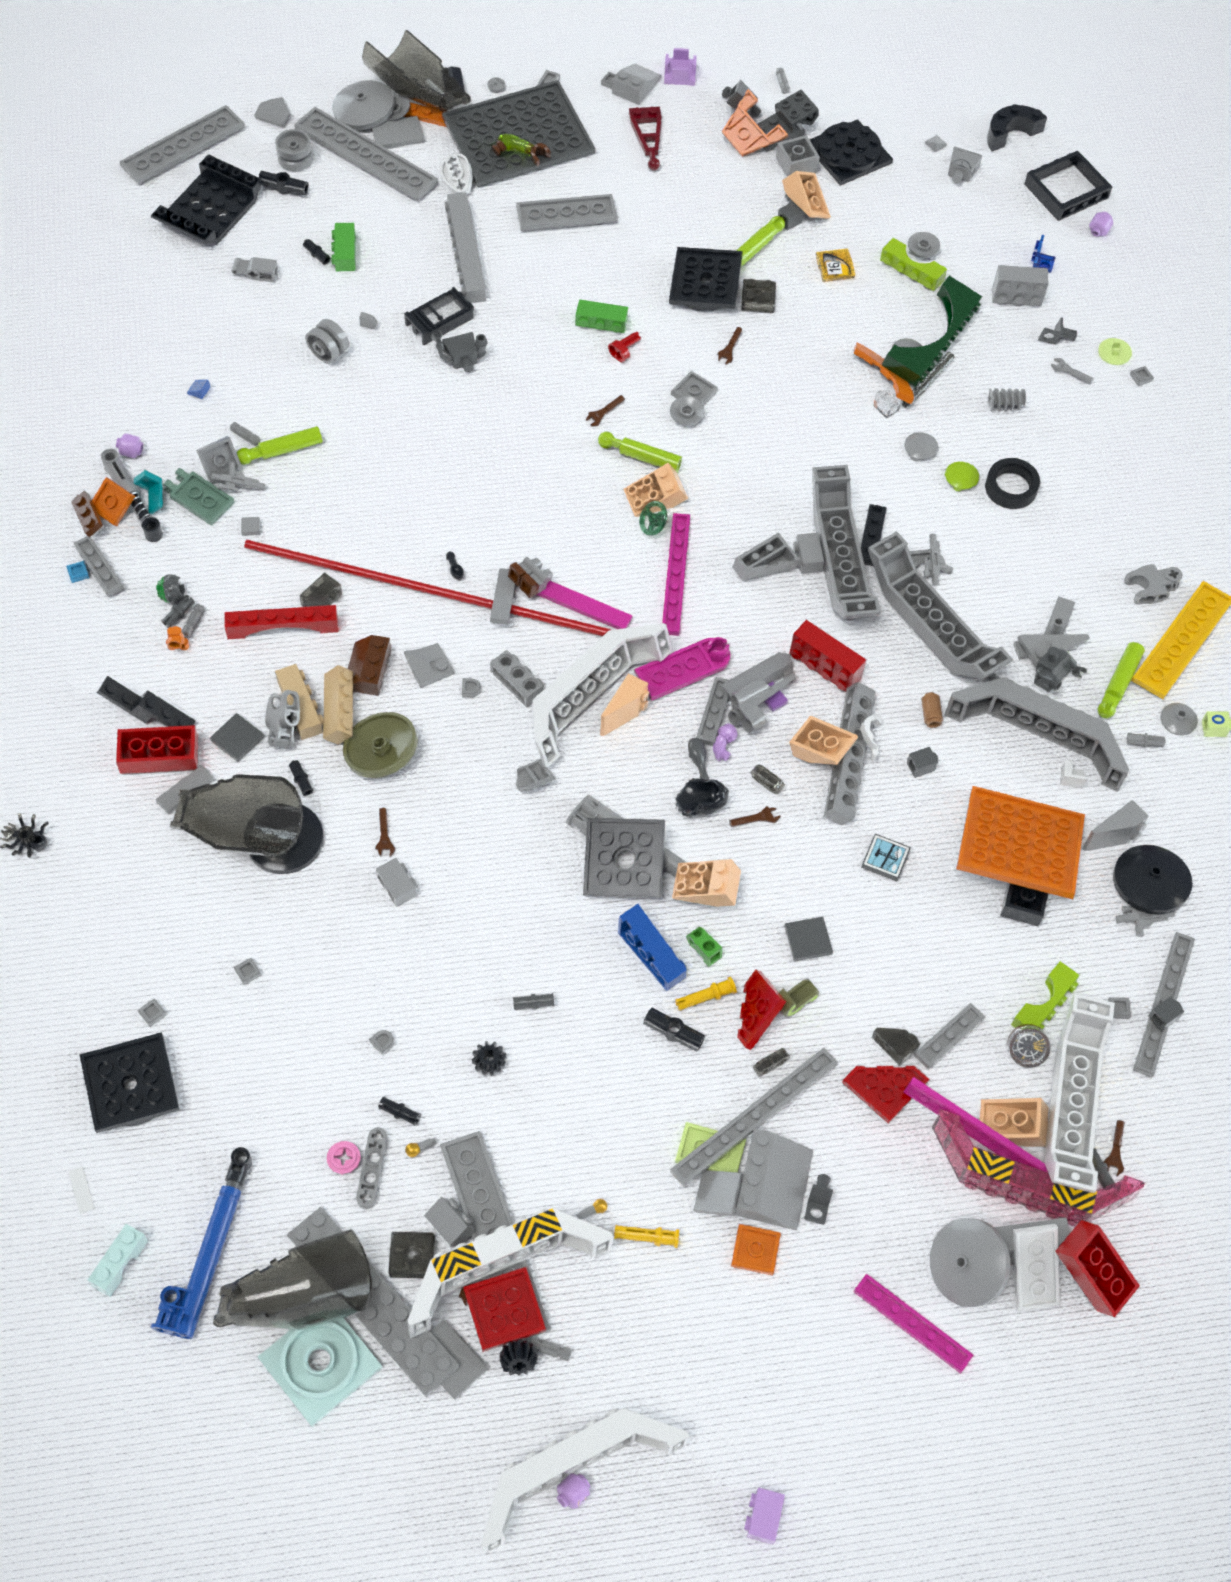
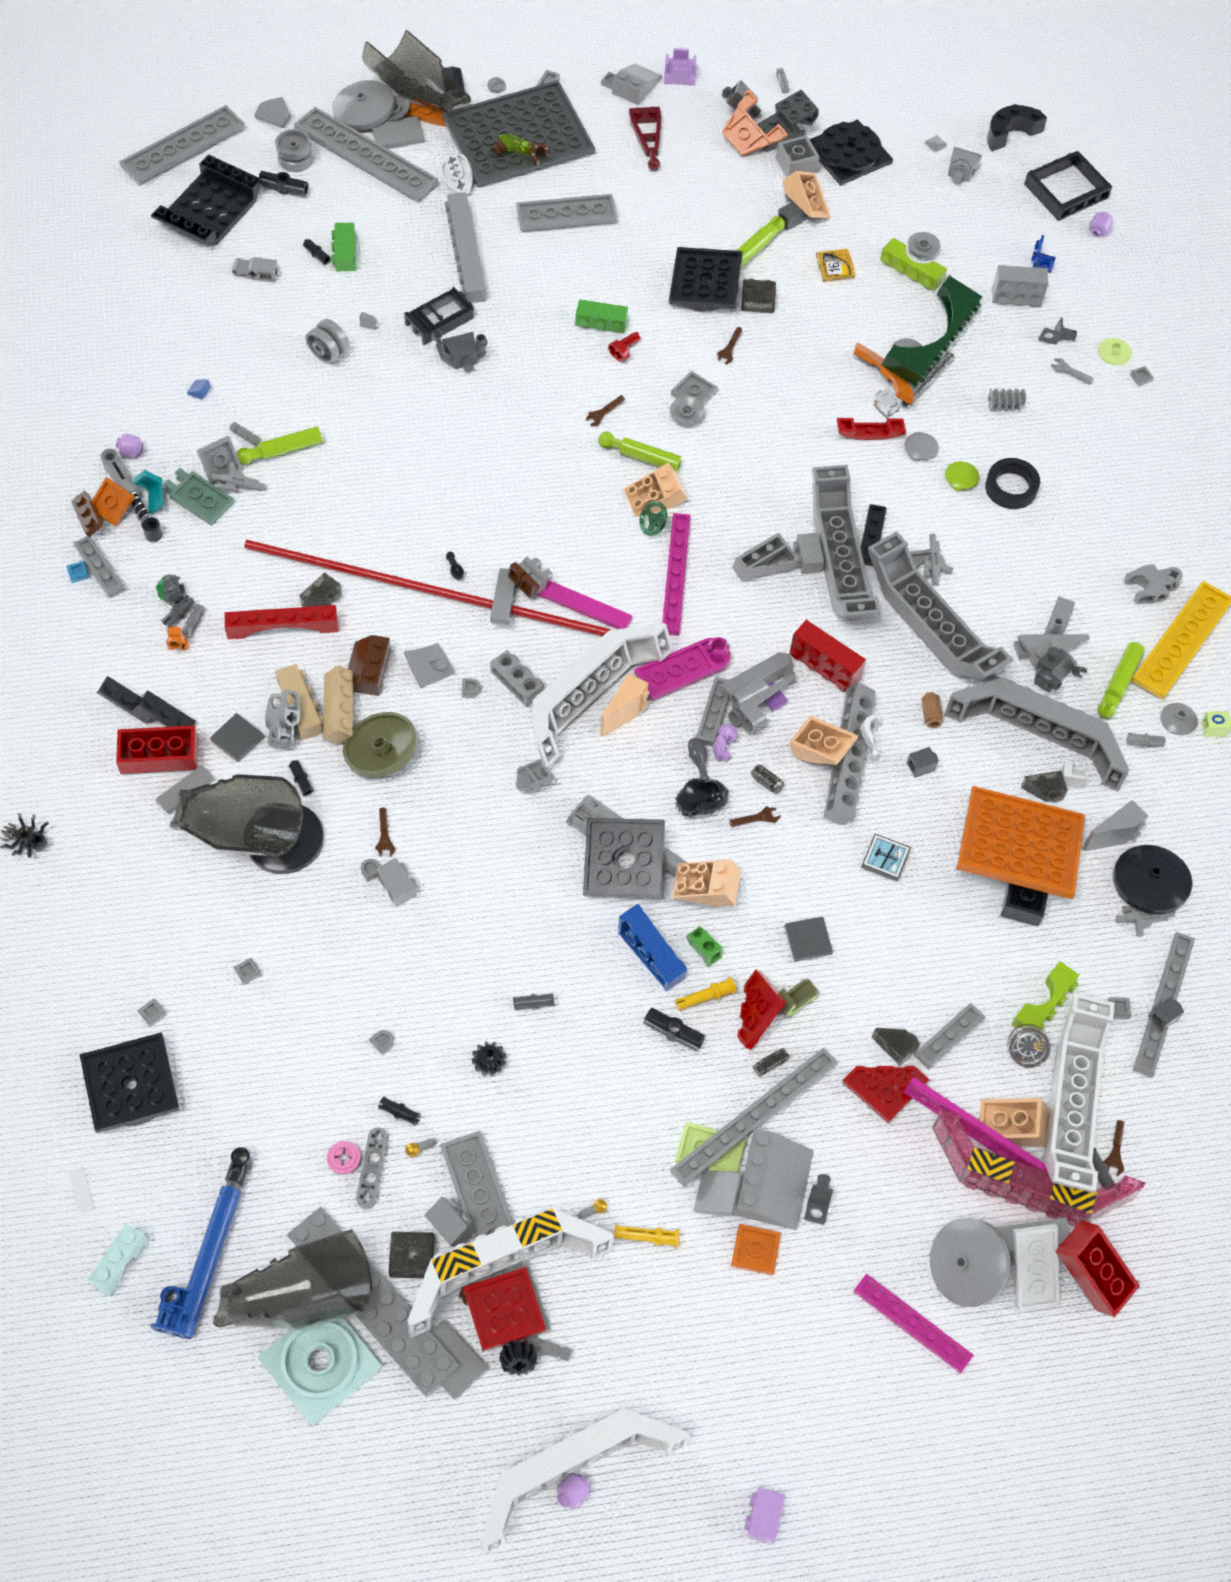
light grey tile [241,517,260,536] -> none
none -> light grey tile [360,858,381,882]
none -> red slope [836,418,906,440]
none -> clear smoke slope [1021,770,1068,802]

